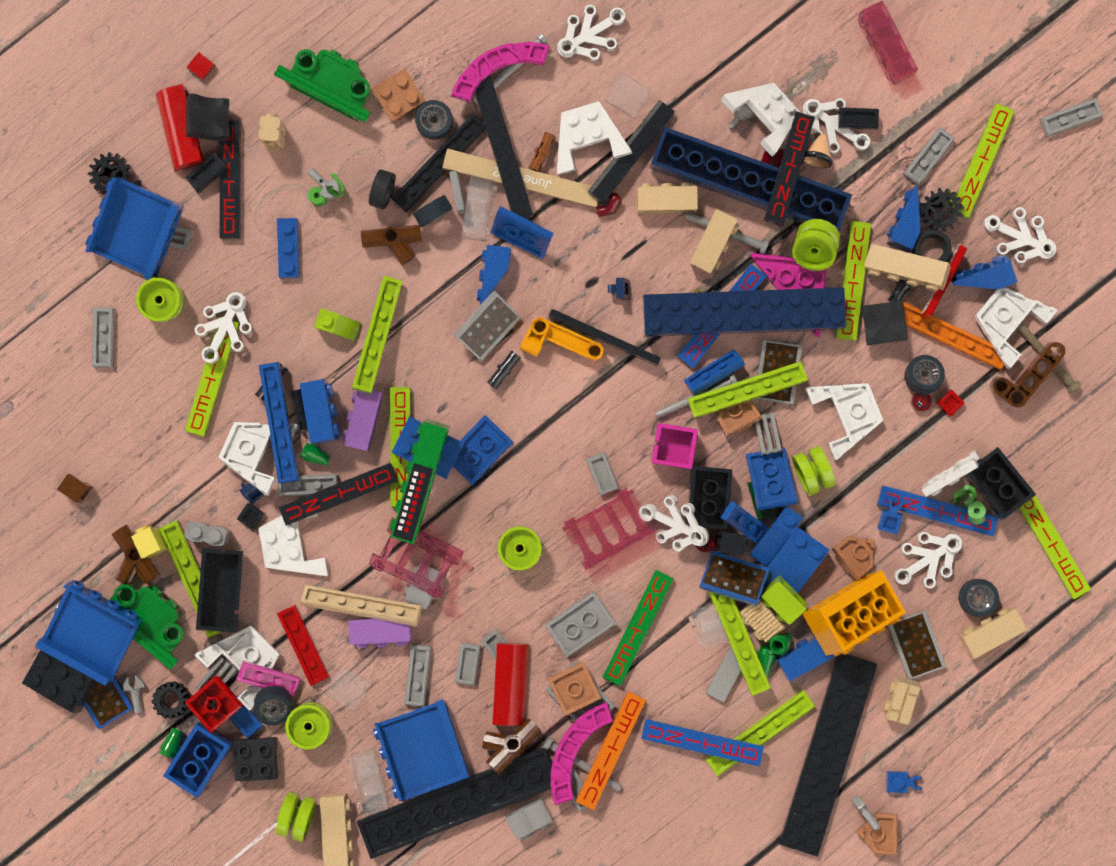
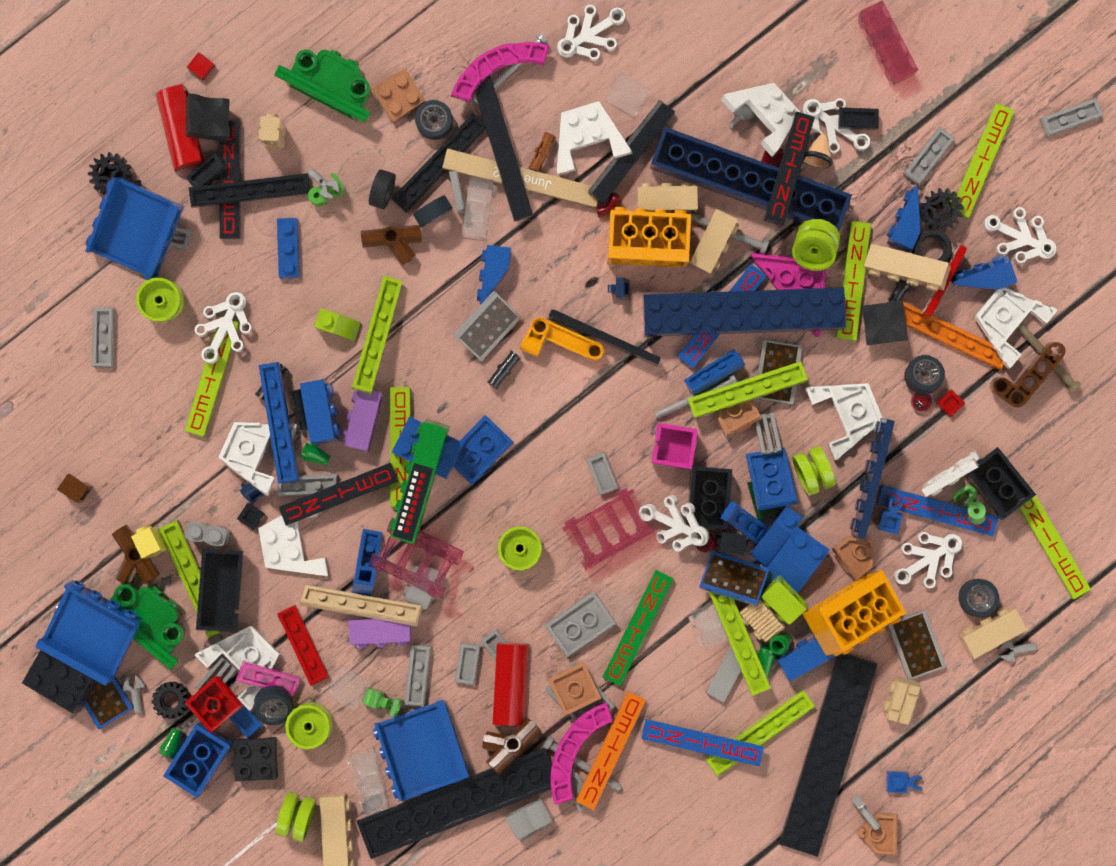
blue tile [490,206,554,259] -> none
none -> black tile [188,173,310,208]
none -> blue slope [351,529,383,596]
none -> bright green leg [362,688,403,717]
none -> light orange brick [607,207,691,268]
none -> dark blue plate [850,418,895,539]
none -> light grey bar [997,639,1037,662]

